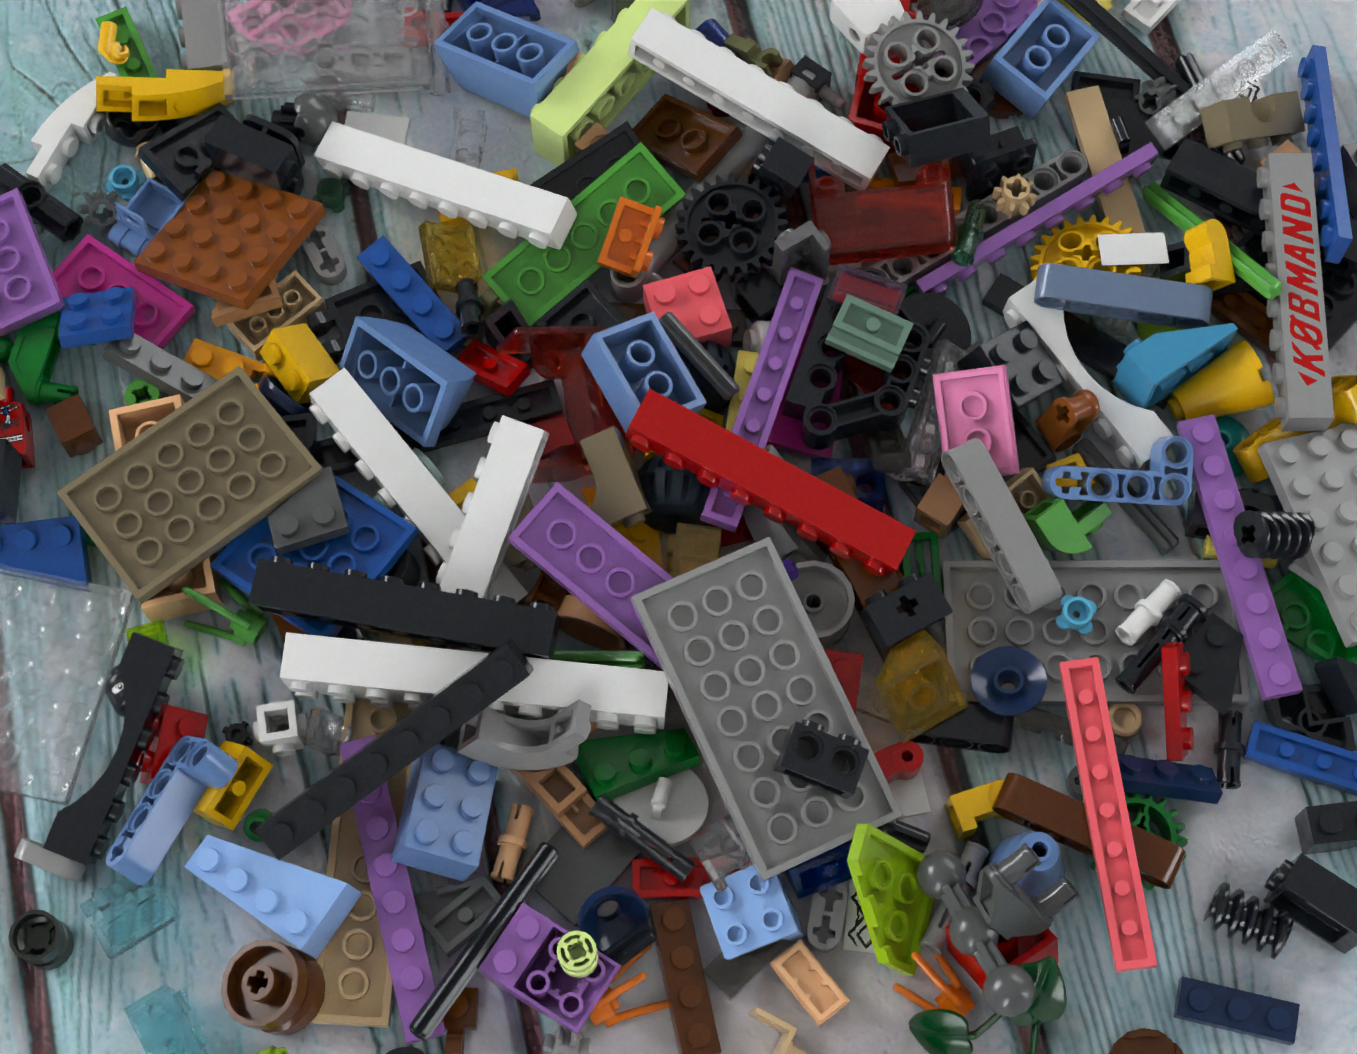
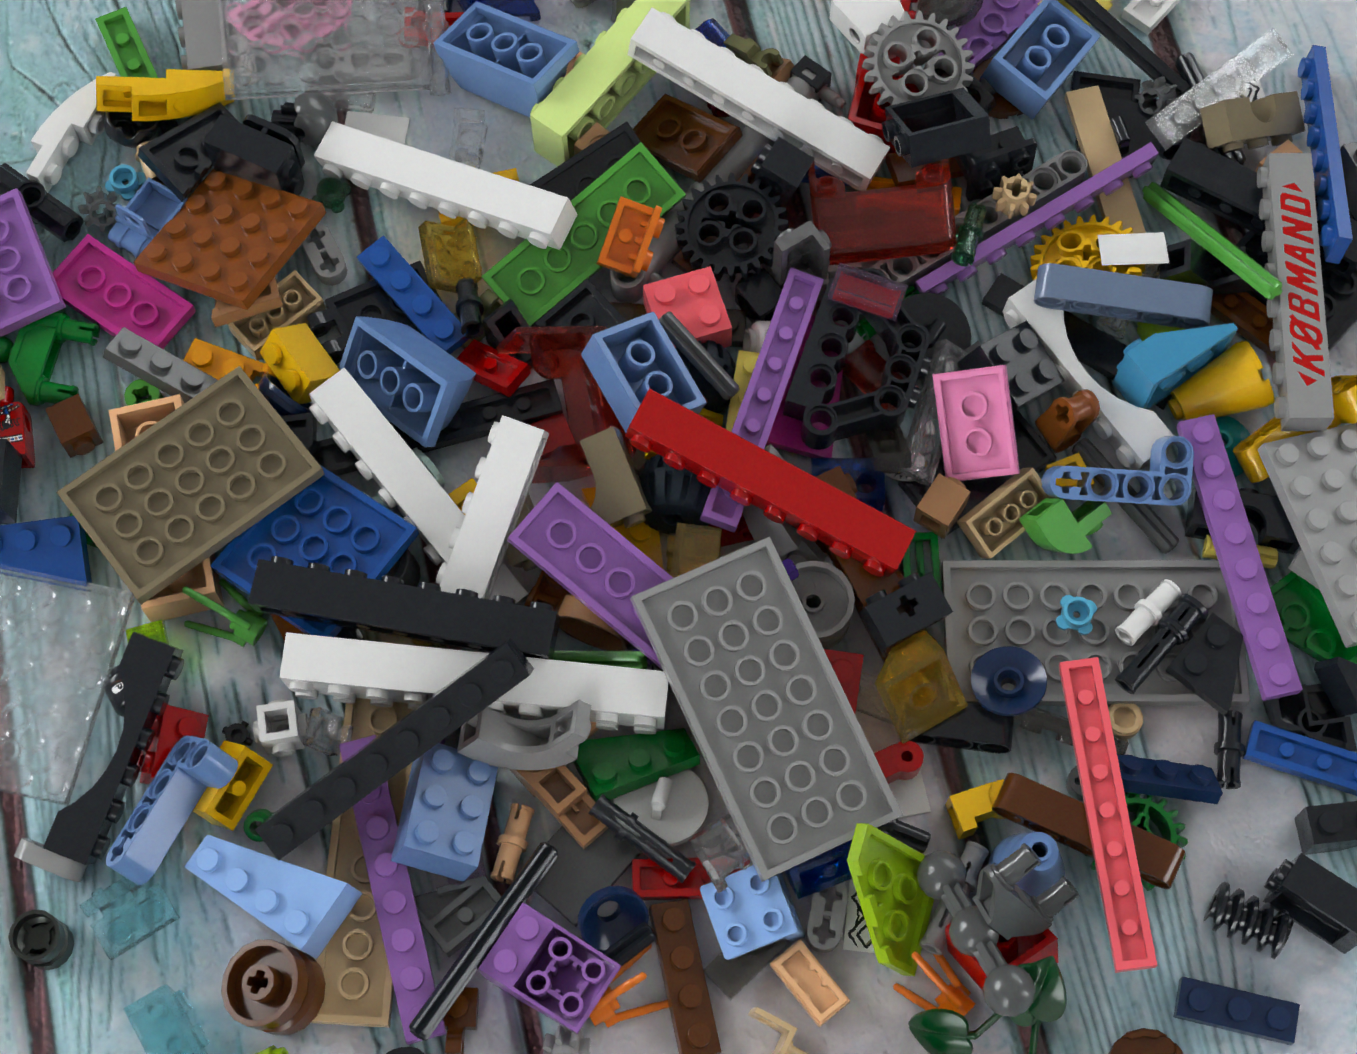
blue plate [58,287,137,349] -> none
yellow arm [97,21,129,65] -> none
dark grey wing [267,466,350,555] -> none
yellowish green wheel [556,930,599,978] -> none
black brick [774,719,870,799] -> none
sand green plate [825,293,914,373] -> none
light grey beam [941,438,1062,614] -> none
red plate [1161,642,1194,761] -> none
yellow leg [1184,219,1236,291] -> none
black piece [1233,510,1315,559] -> none

